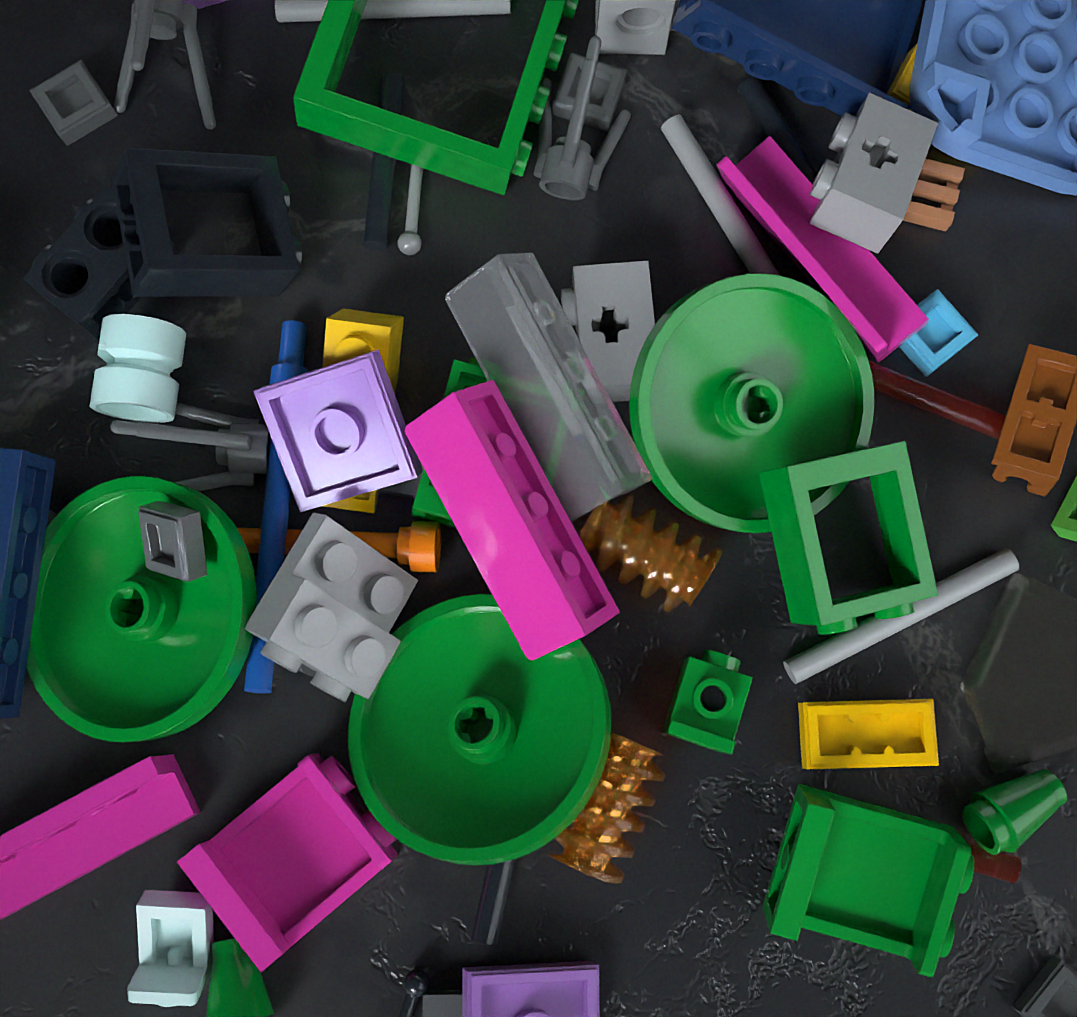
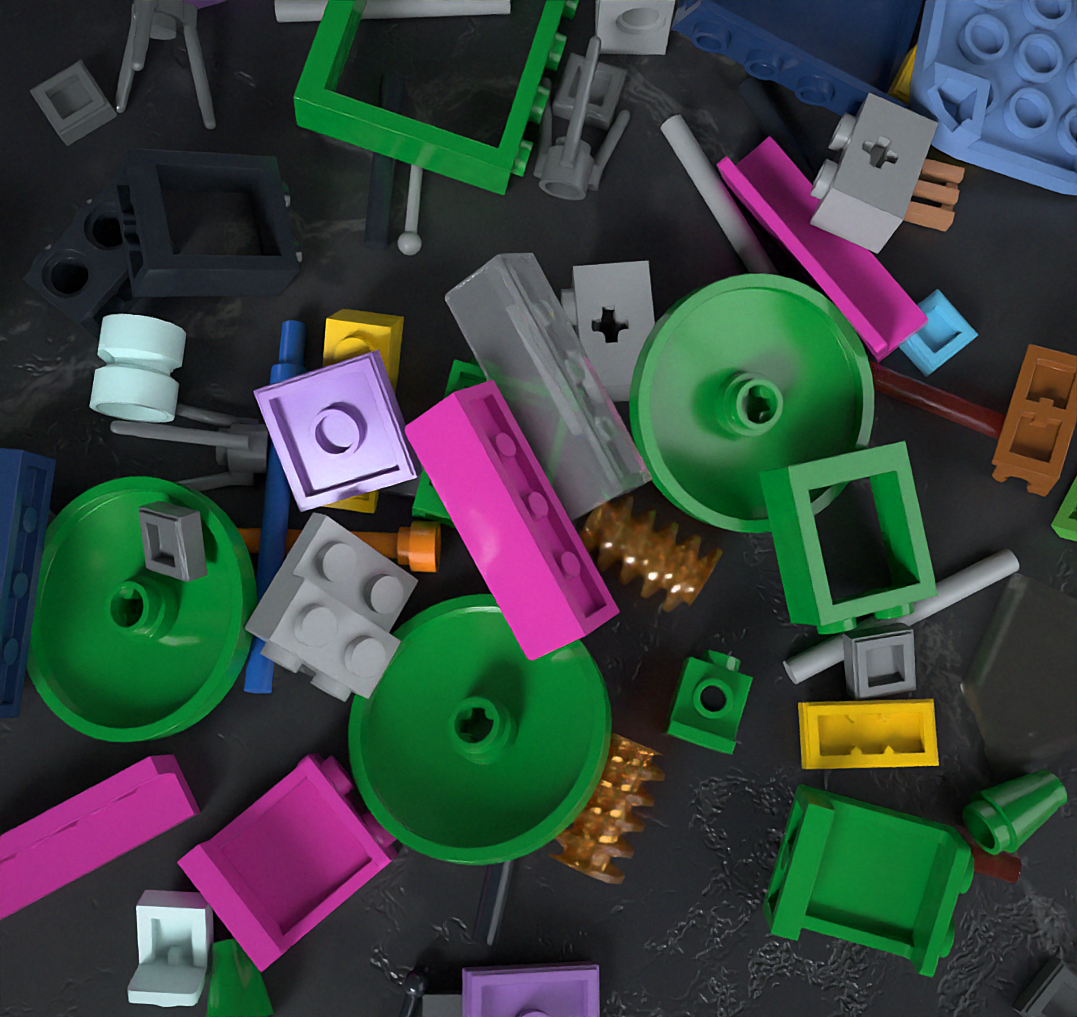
none -> dark grey tile [842,622,916,701]

